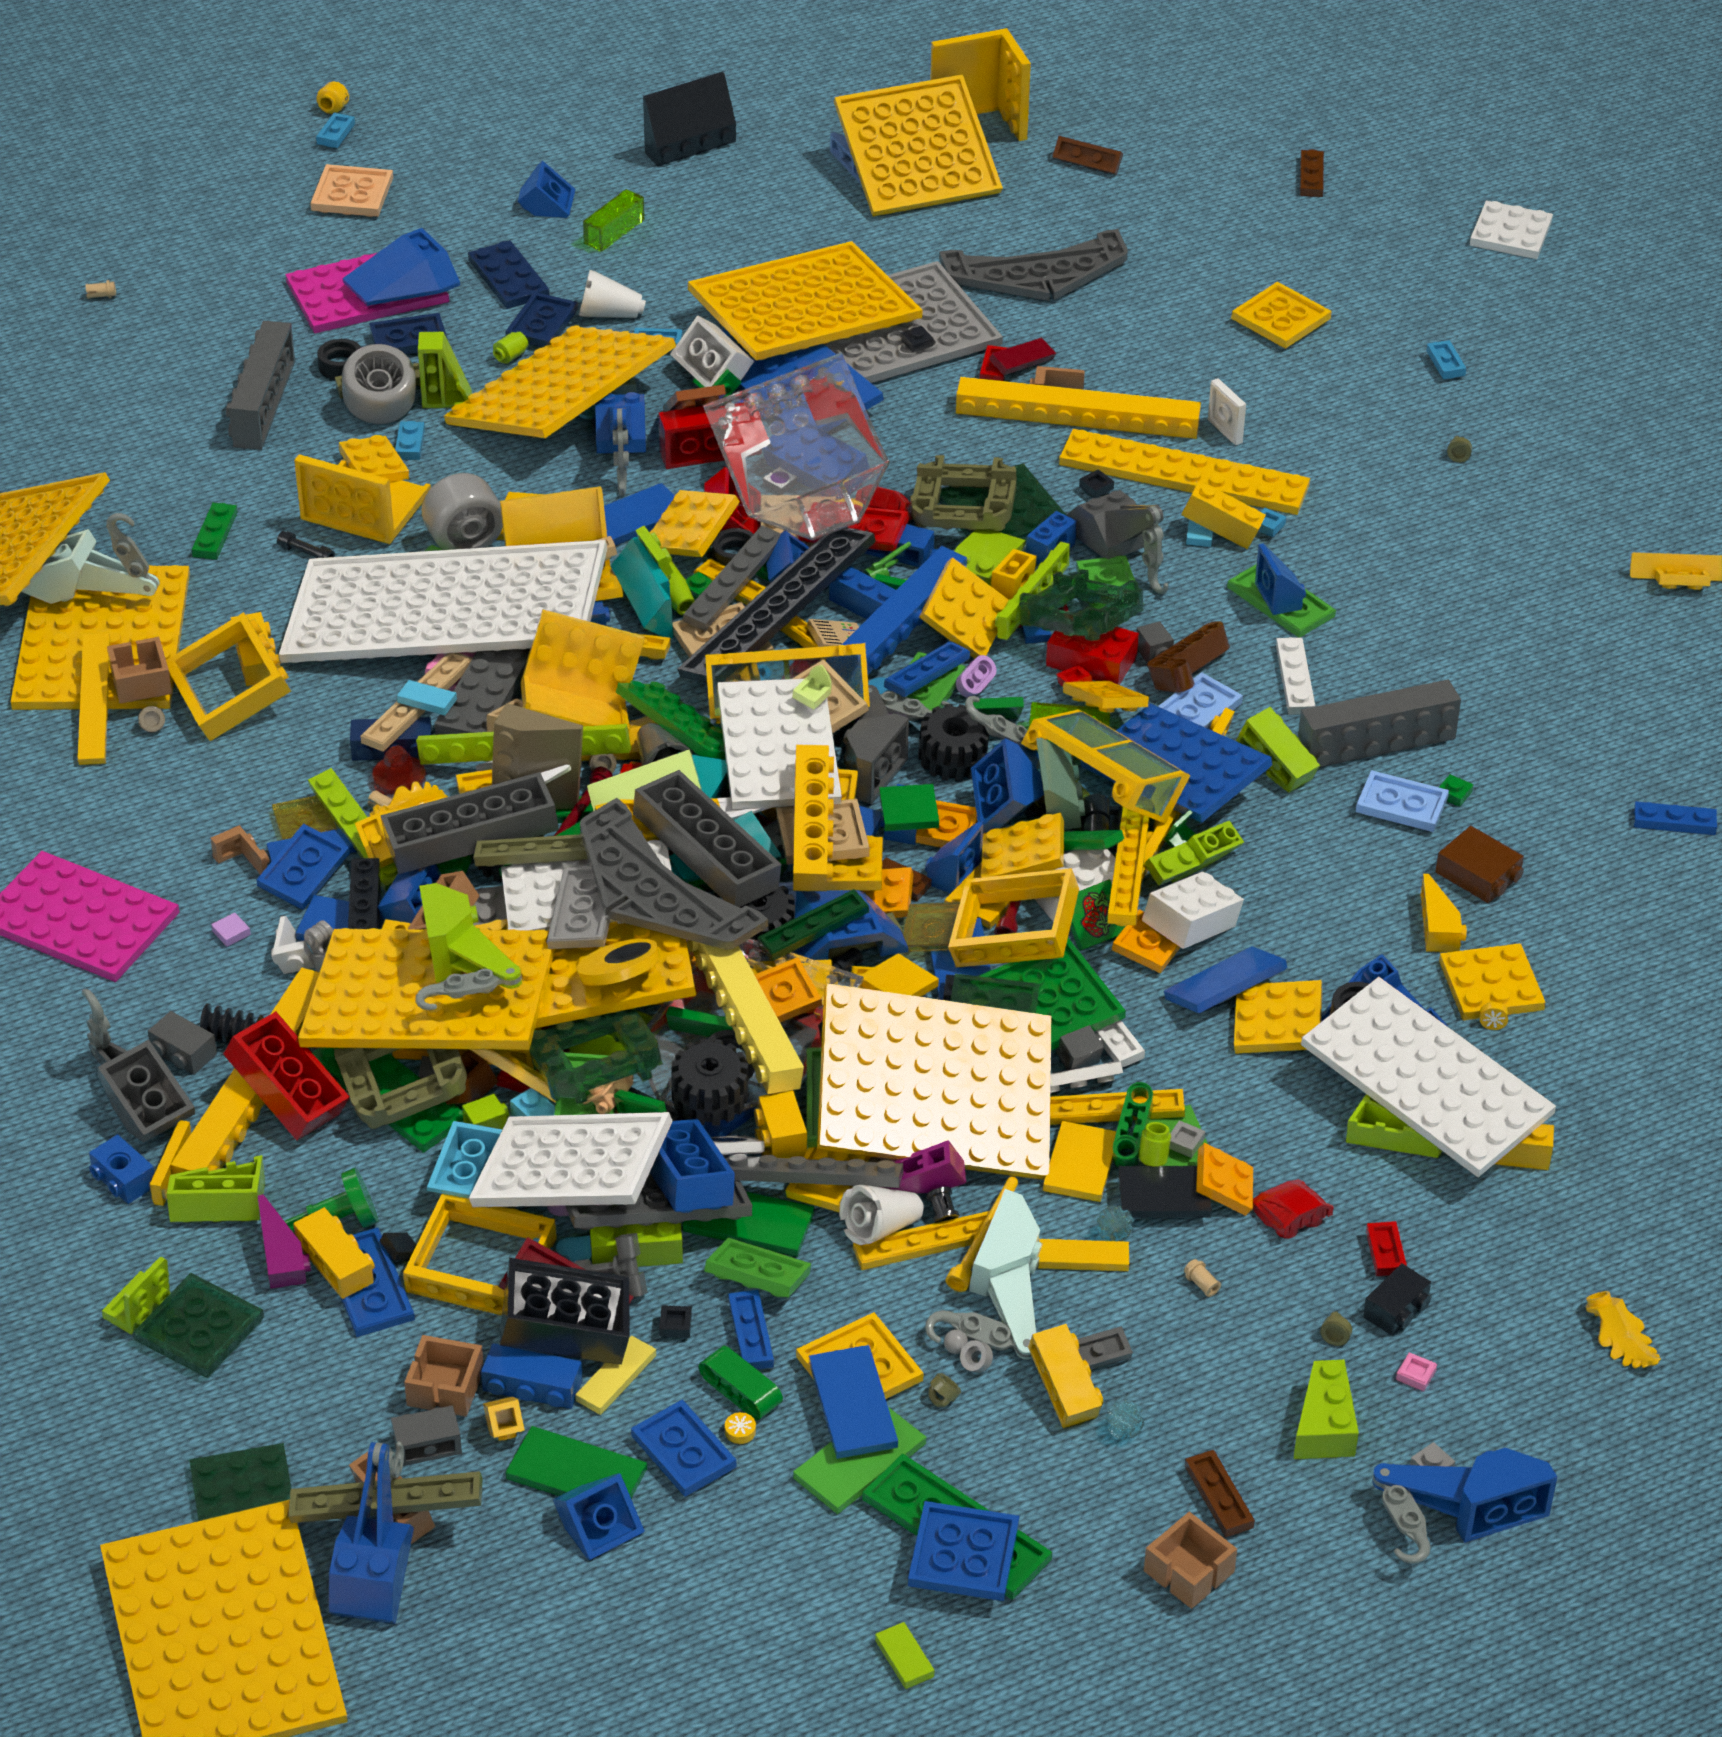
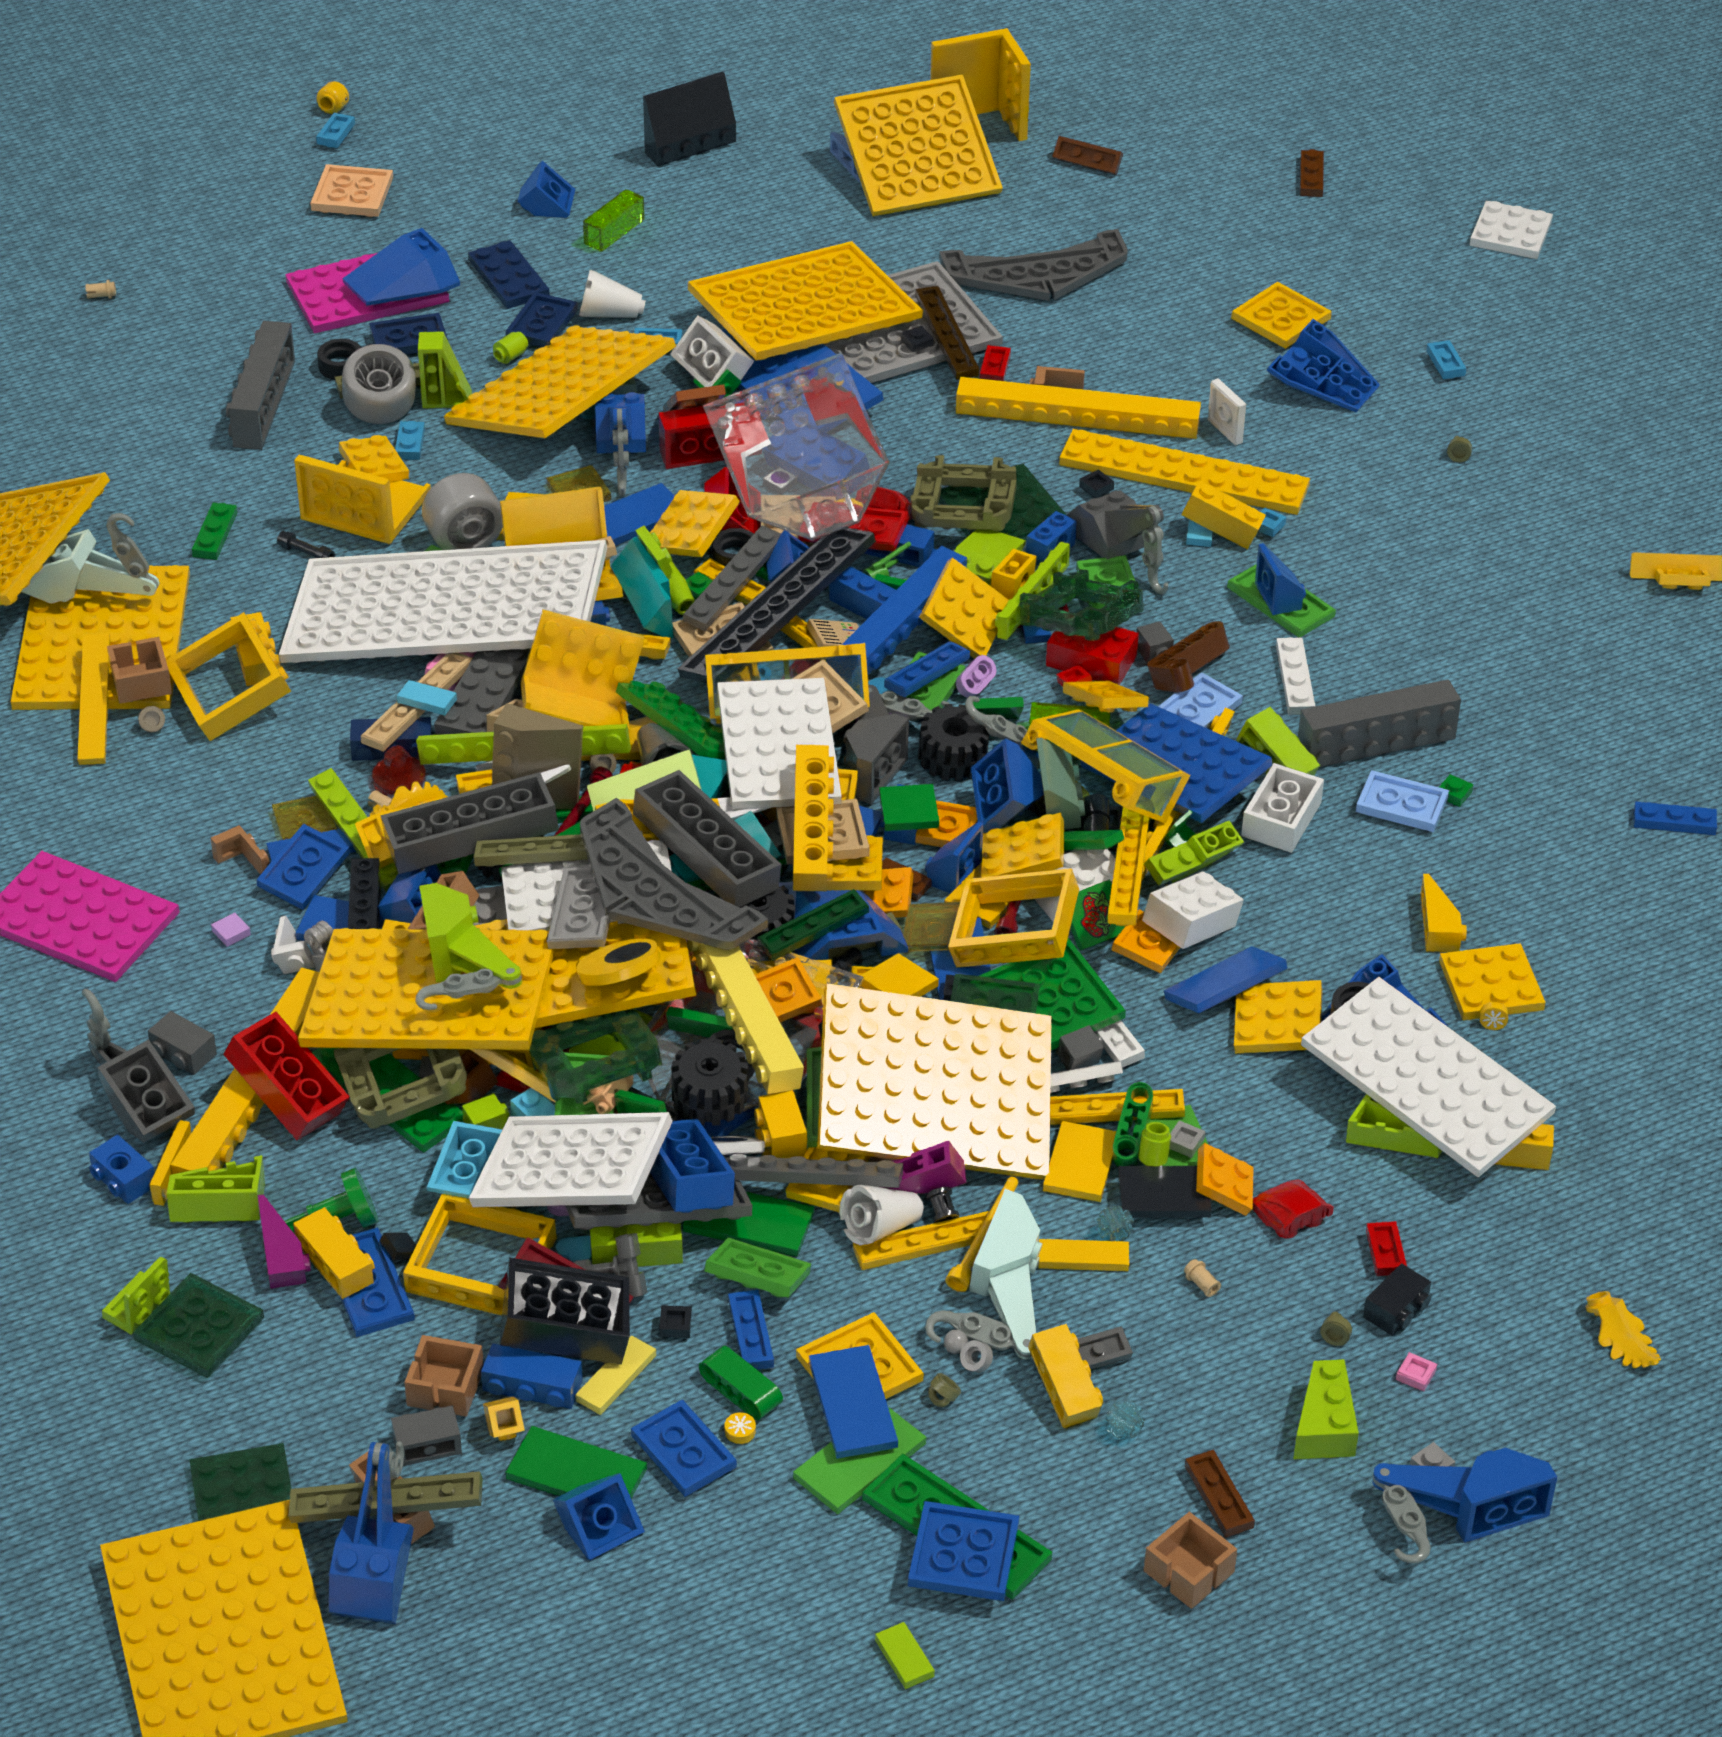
black piece [200,1003,264,1044] -> none
yellowish green plate [792,665,832,710] -> none
dark red tile [989,337,1056,375] -> none
reddish brown brick [1435,825,1524,904] -> none
none -> clear yellow tile [546,465,612,502]
none -> dark brown plate [915,285,979,380]
none -> white brick [1241,763,1324,853]
none -> blue wedge [1267,319,1380,413]

